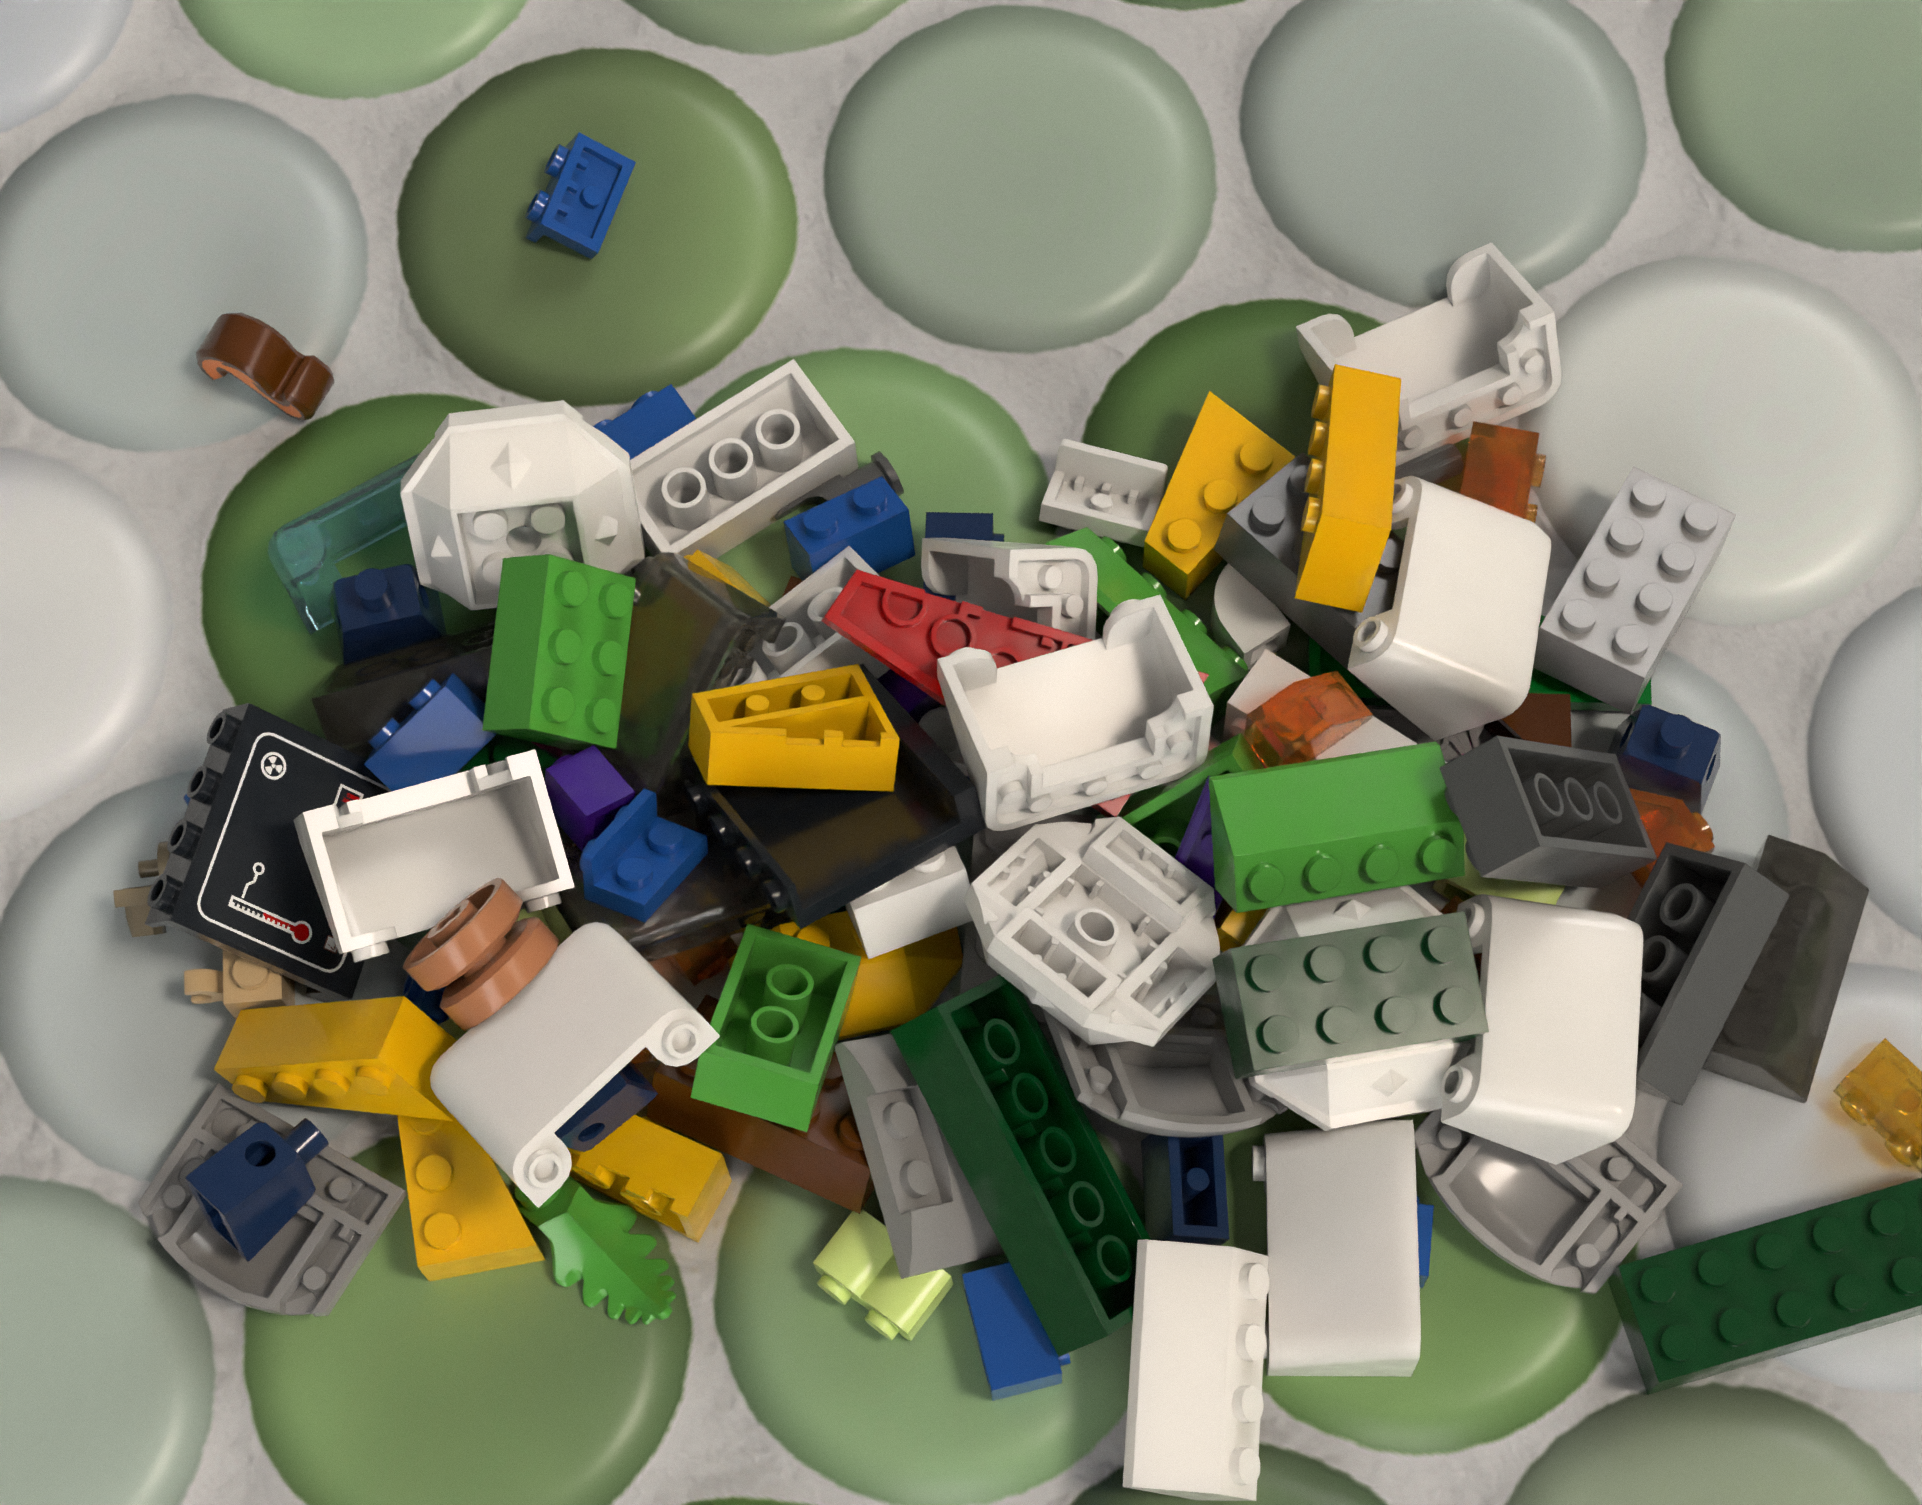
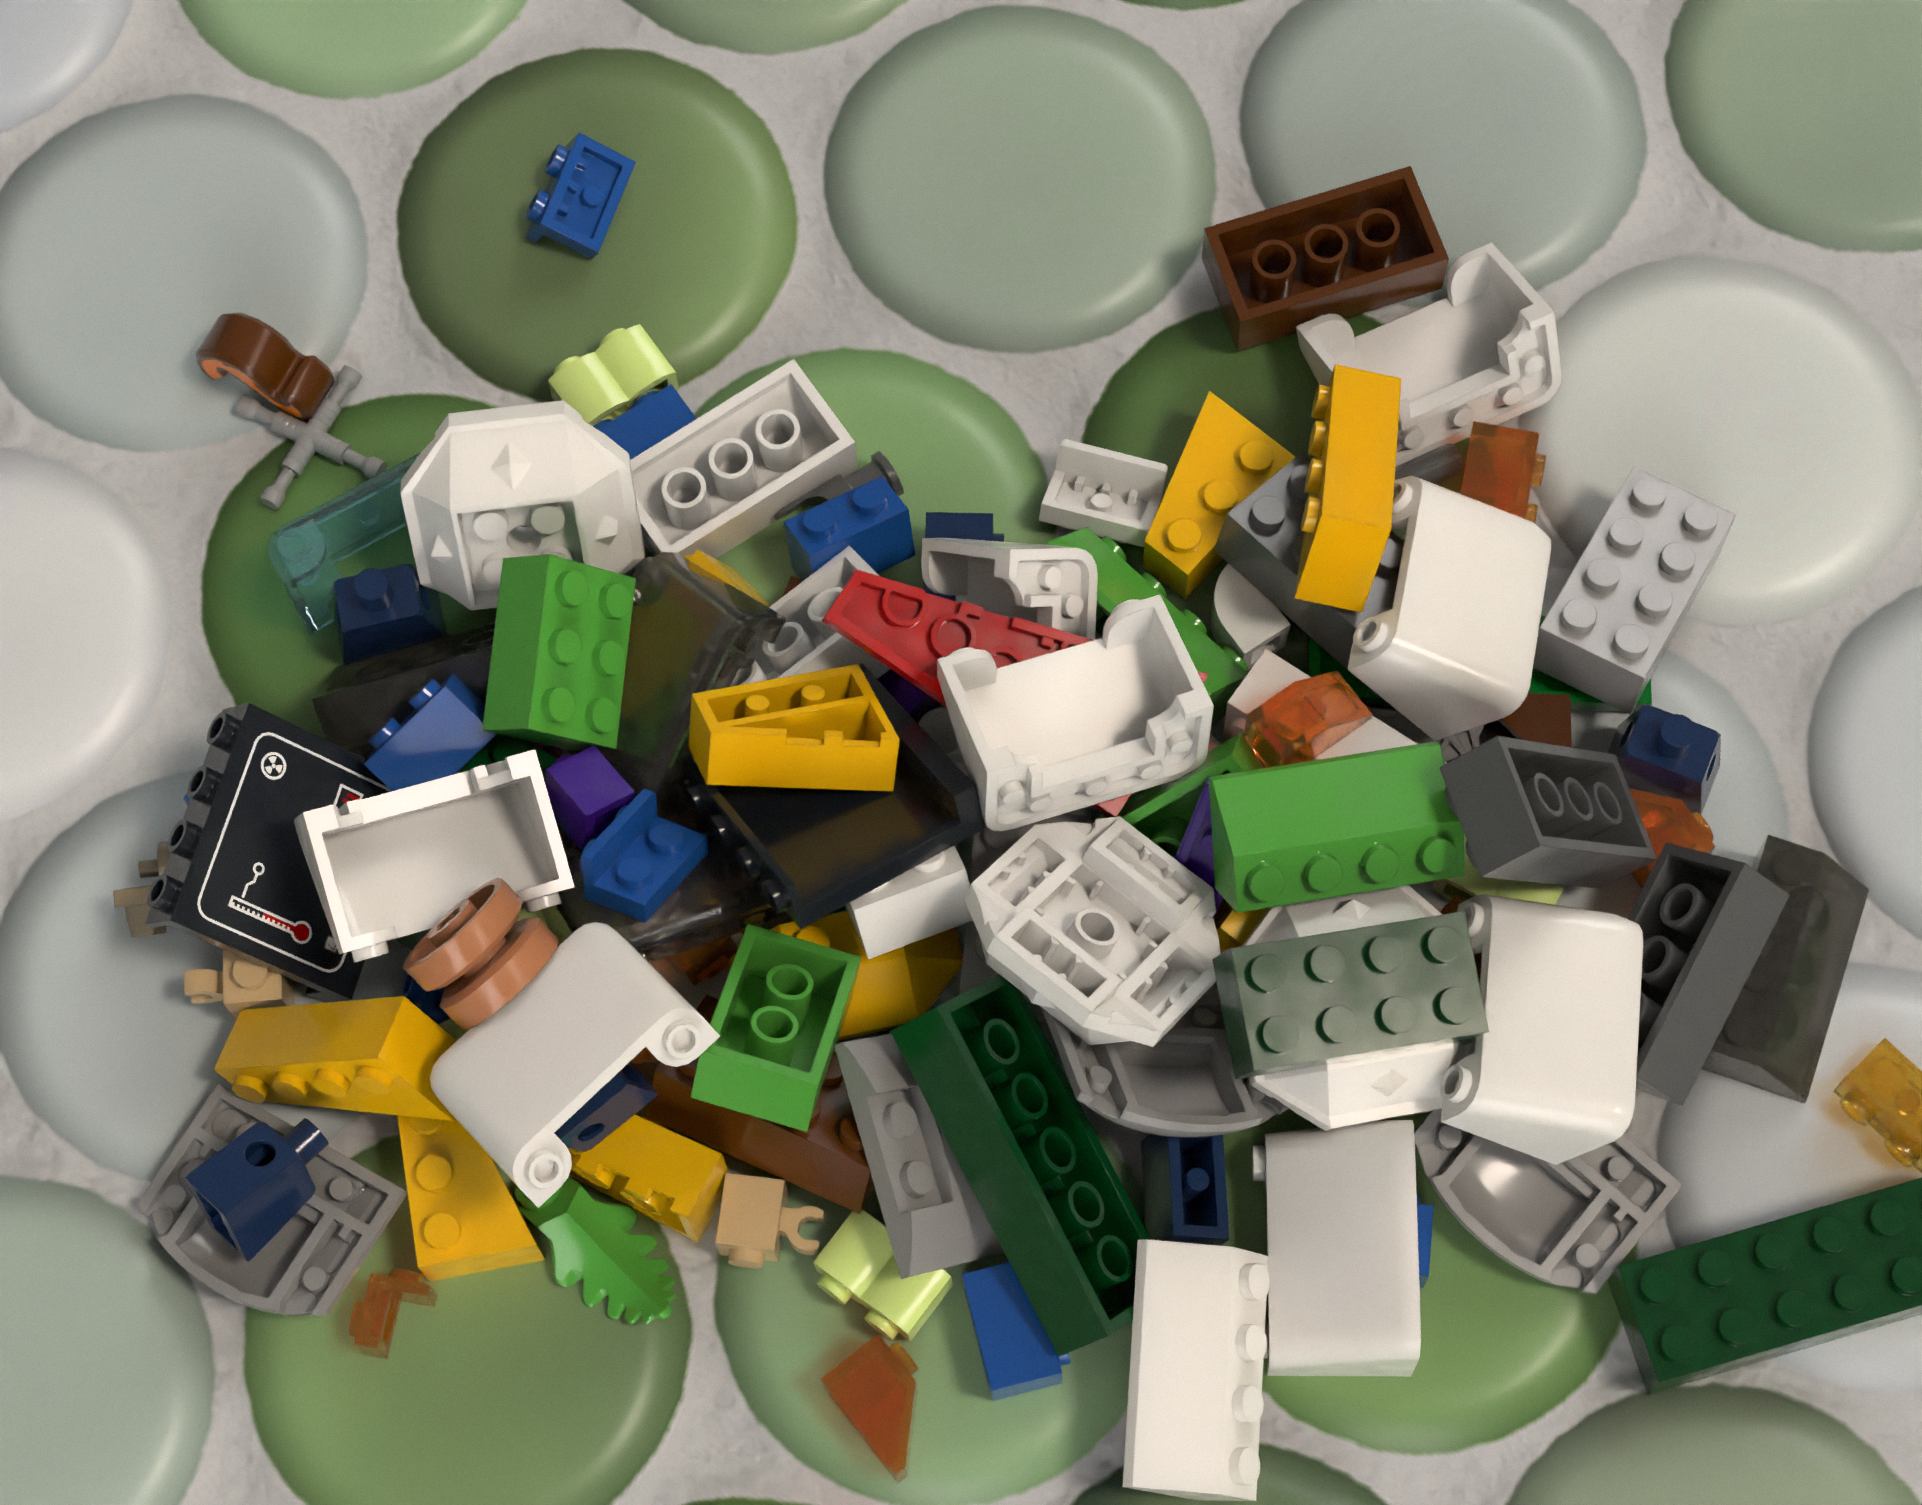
none -> light grey piece [236,365,387,511]
none -> clear orange bracket [349,1268,438,1359]
none -> yellowish green brick [548,324,679,426]
none -> tan brick [715,1173,825,1268]
none -> clear orange slope [821,1334,919,1483]
none -> reddish brown brick [1202,166,1449,351]

